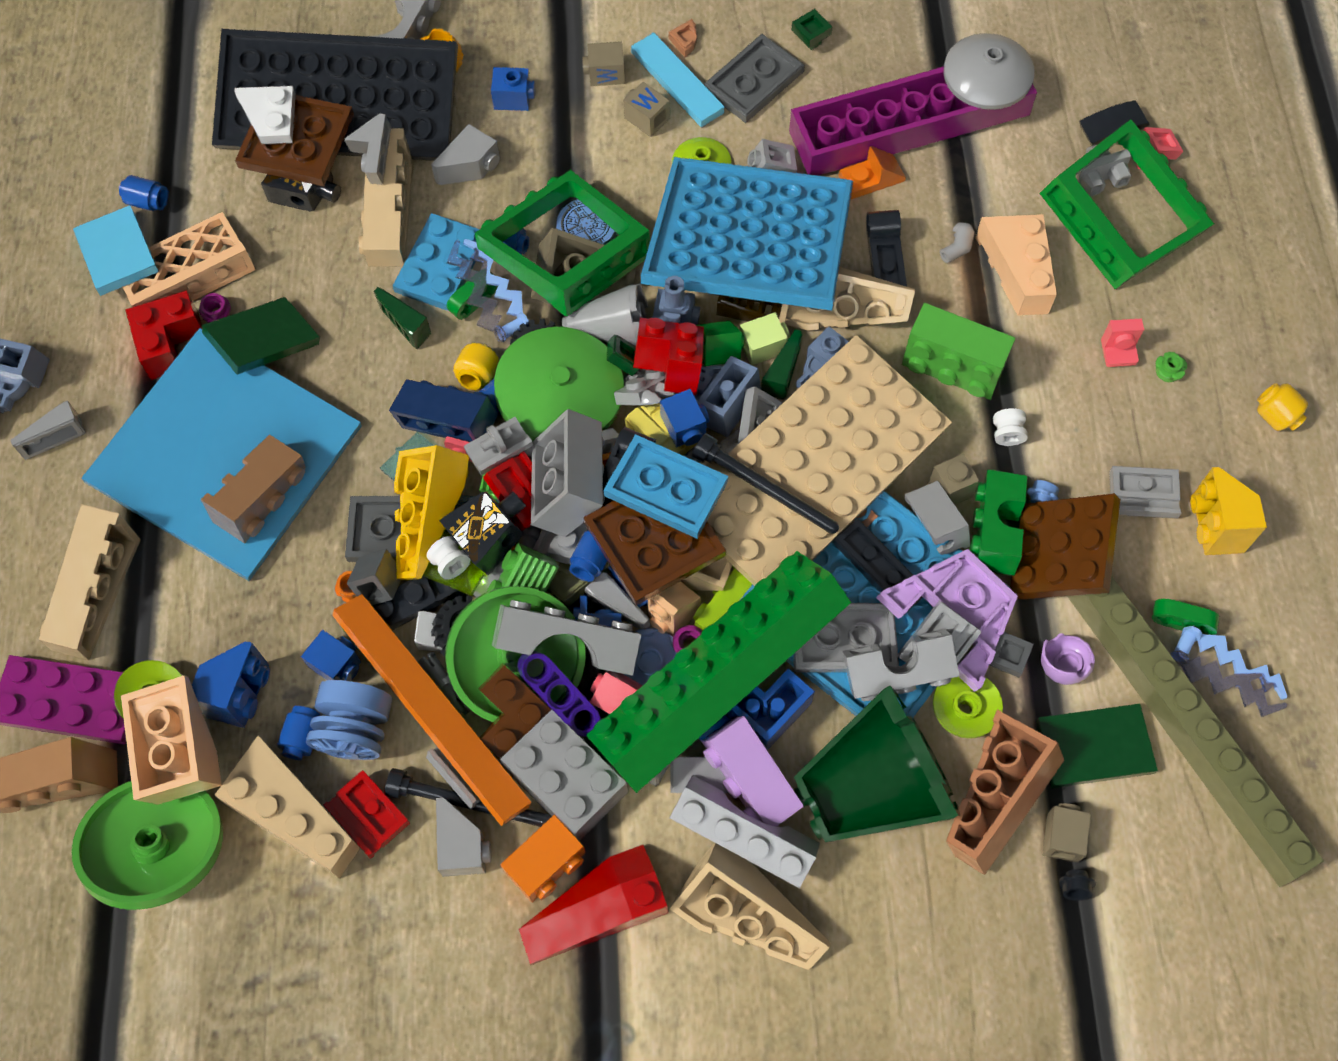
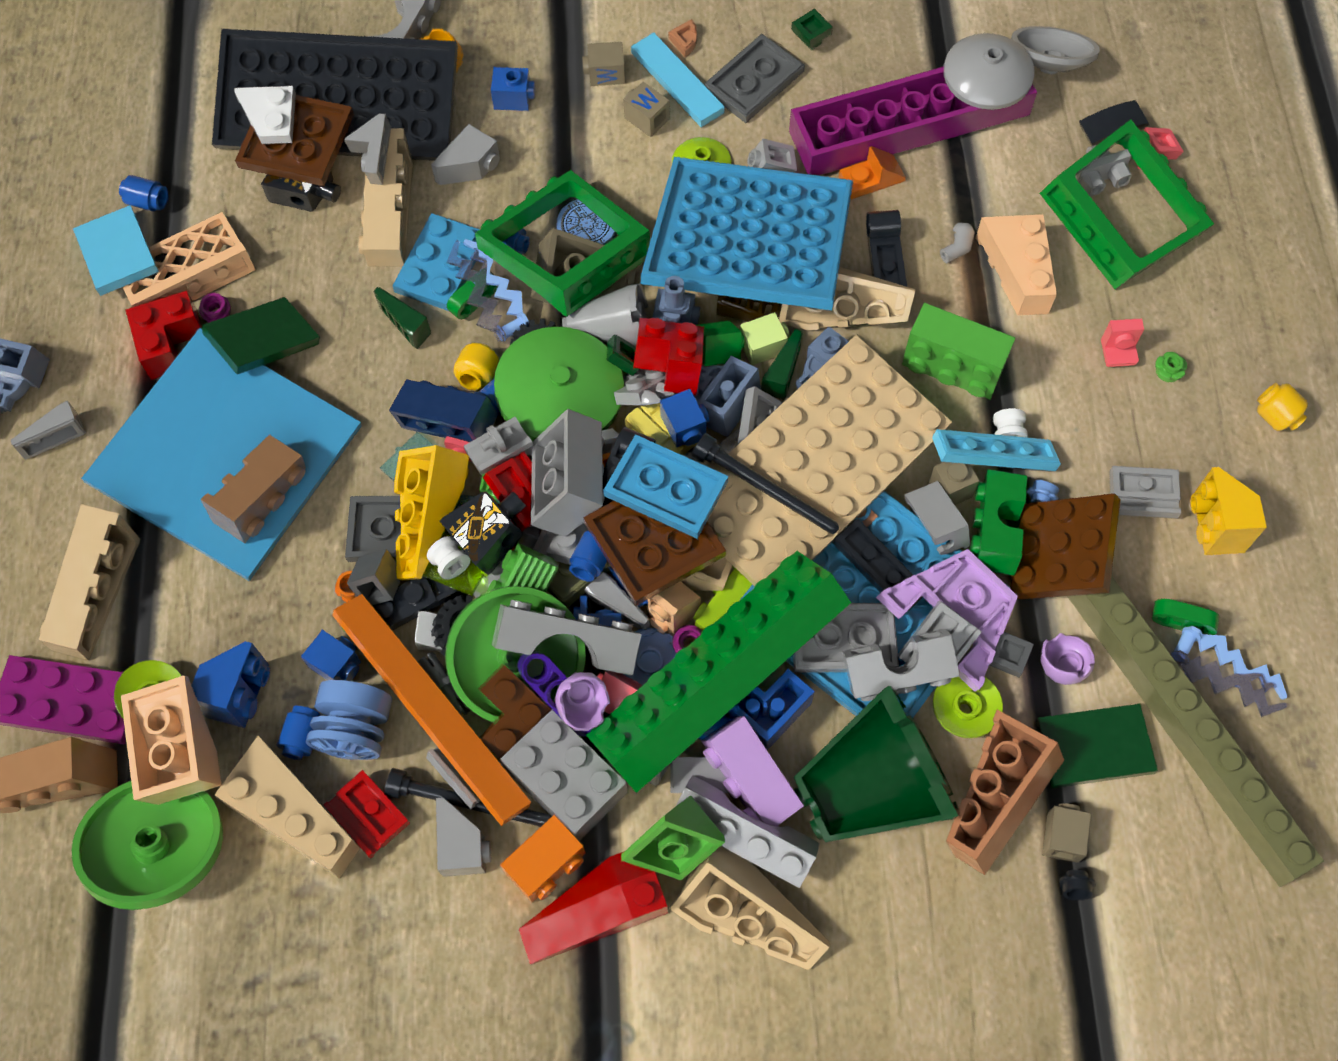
none -> lavender hair [555,672,610,731]
none -> bright green slope [621,795,725,880]
none -> medium azure tile [932,429,1061,471]
none -> light grey dish [1011,26,1100,74]

